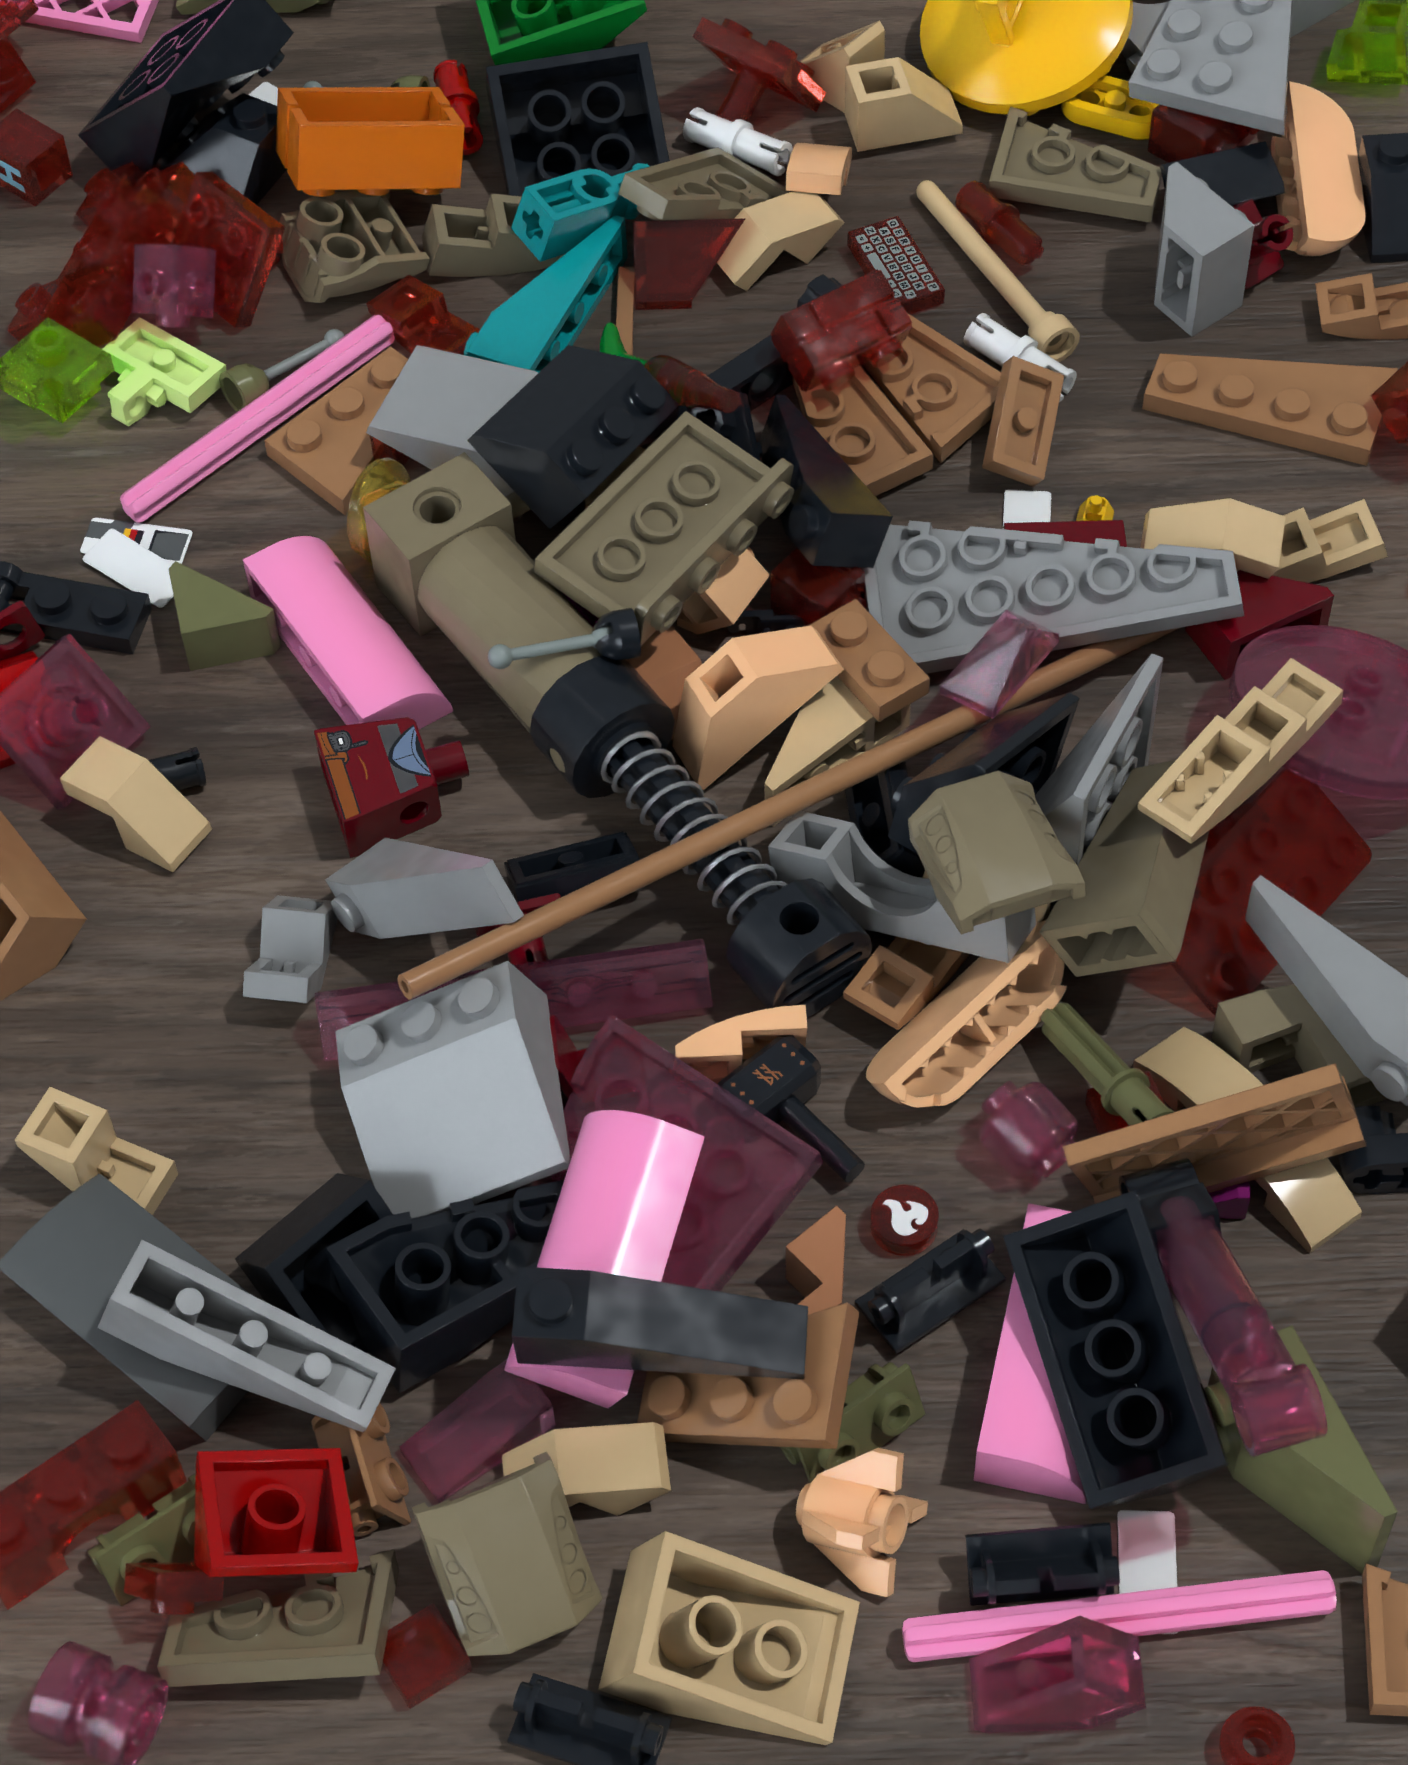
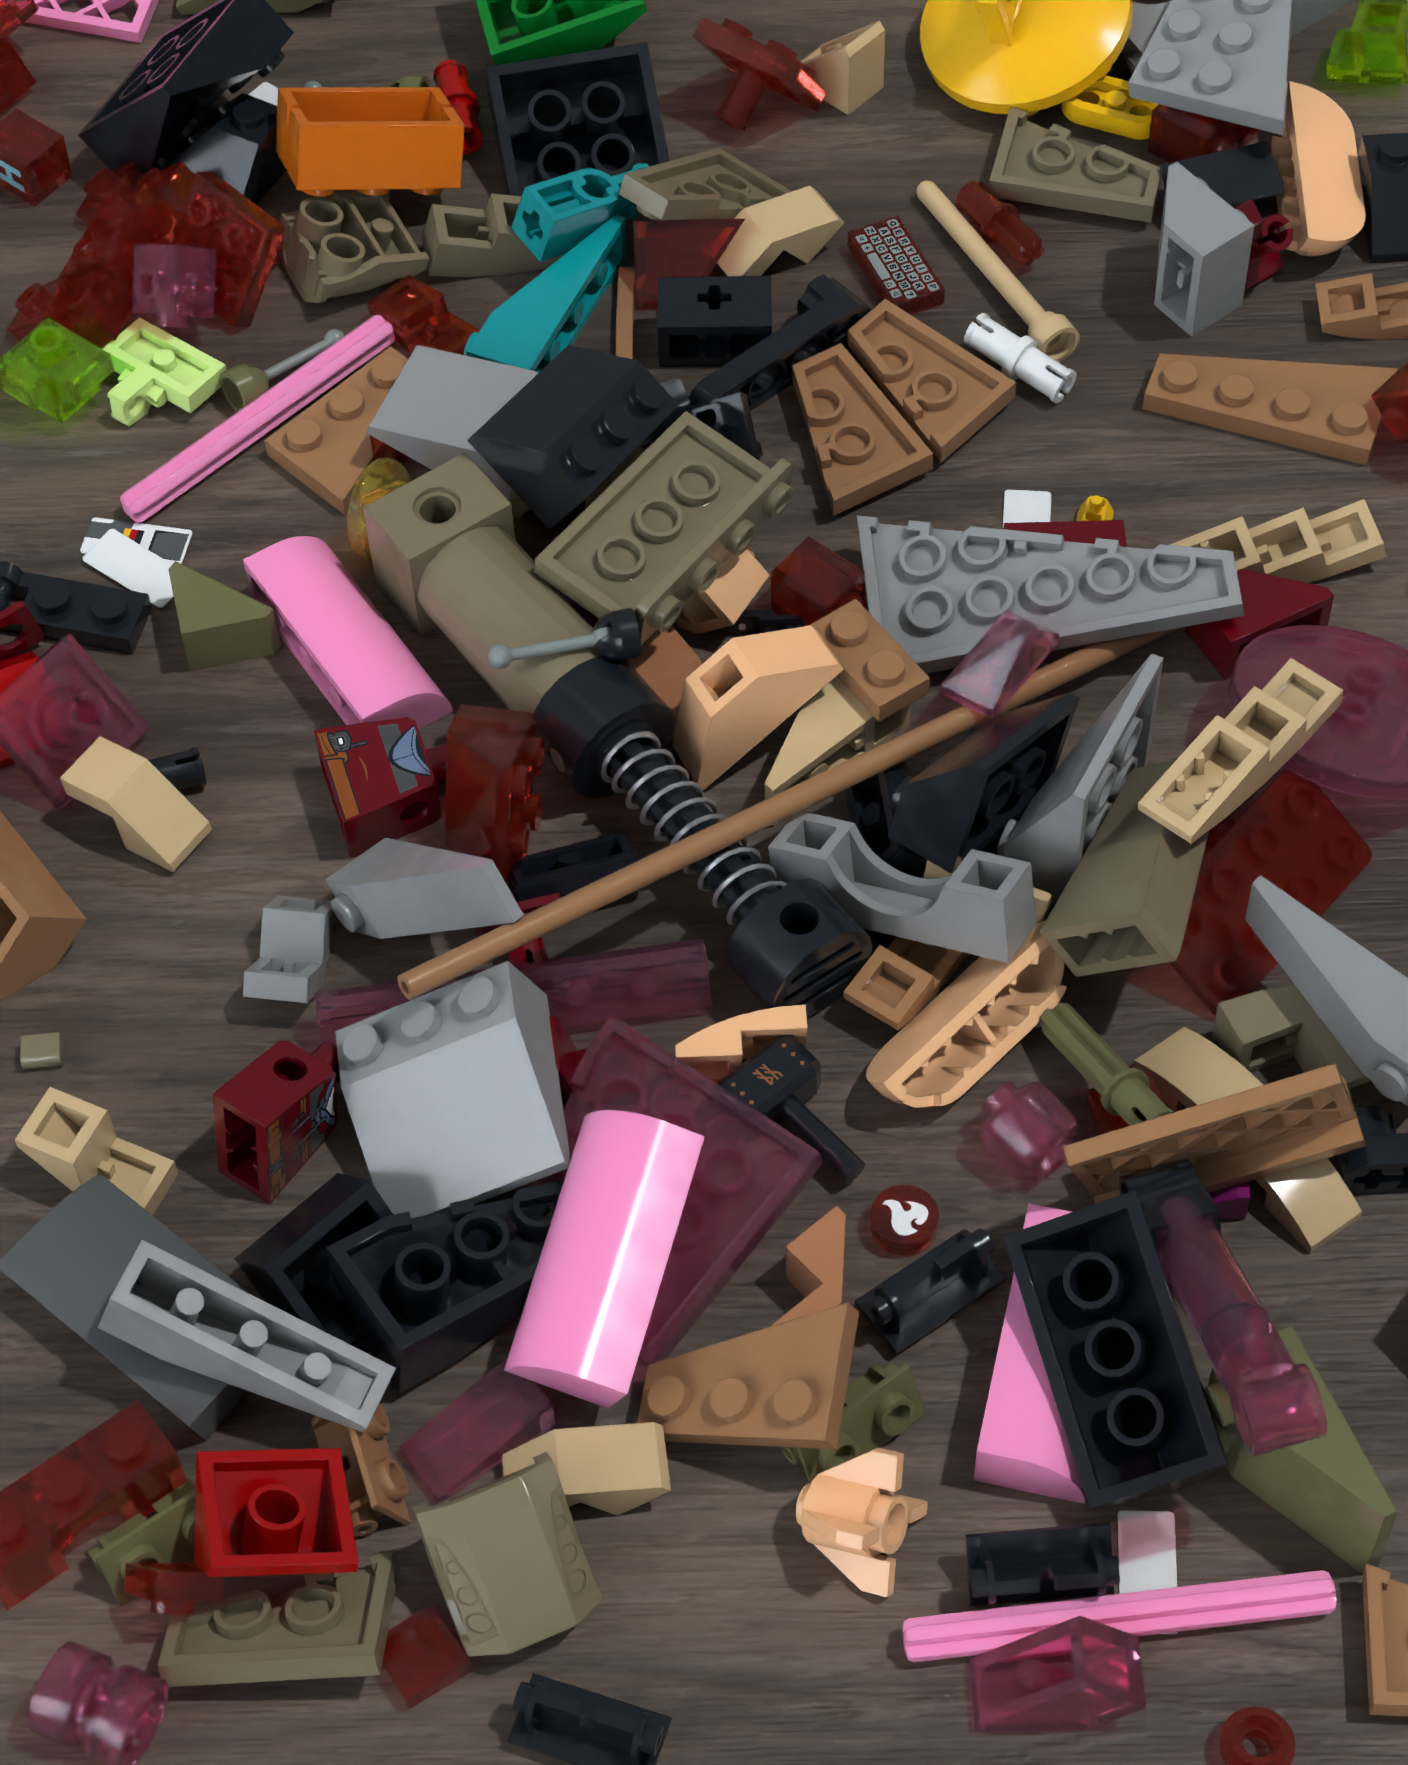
black slope [512,1267,808,1379] -> none
tan slope [598,1531,860,1745] -> none
clear red piece [600,322,739,413] -> none
white pin [683,107,793,176] -> none
black slope [759,394,893,568] -> none
clear red brick [771,269,913,392] -> none
light nougat slope [786,143,852,195] -> none
tan slope [845,57,963,152] -> none
dark tan slope [908,771,1086,934] -> none
medium nougat plate [982,356,1064,487] -> none
tan slope [1140,498,1286,579] -> none
none -> dark tan piece [20,1032,63,1070]
none -> dark red torso [213,1041,340,1204]
none -> clear red slope [445,704,545,882]
none -> black brick [657,276,772,367]

